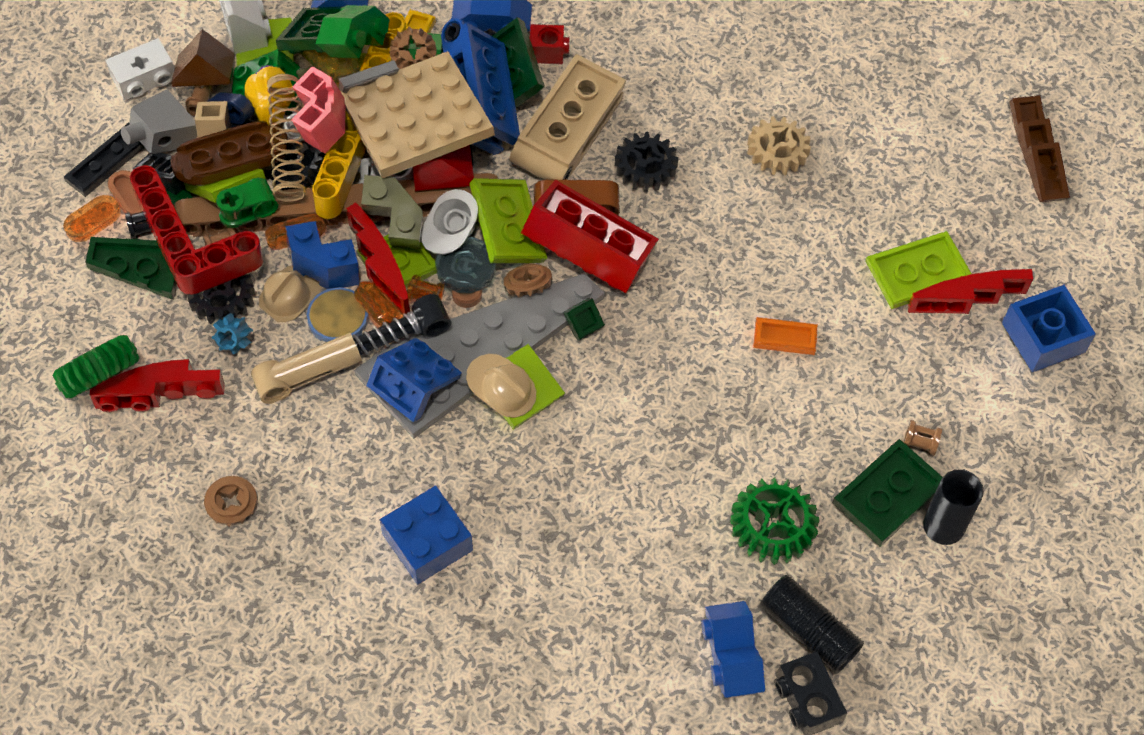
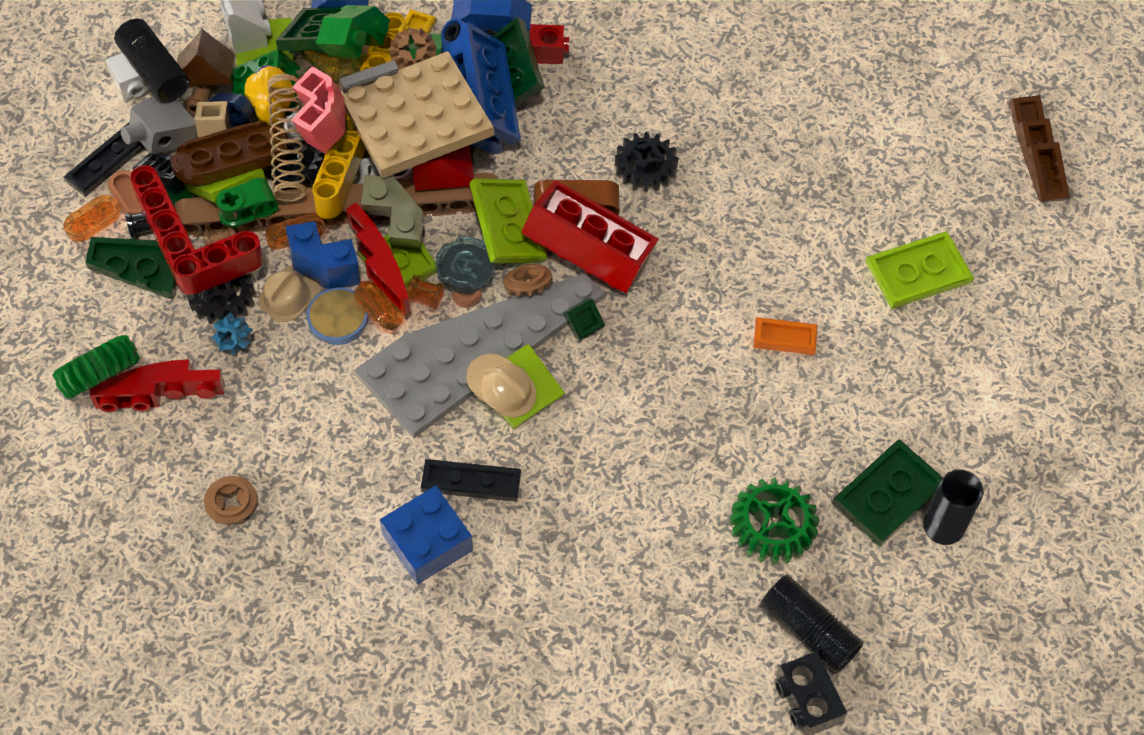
piece [251,294,452,404] -> none
blue bracket [366,338,462,422] -> none
white piece [421,189,478,255] -> none
tan hinge [509,54,626,180] -> none
blue brick [701,601,765,698] -> none
tan gear [747,116,811,175] -> none
medium nougat bush [904,420,942,456] -> none
red slope [908,269,1033,314] -> none
blue brick [1002,284,1096,372] -> none
none -> black piece [114,18,190,103]
none -> black tile [421,459,521,502]

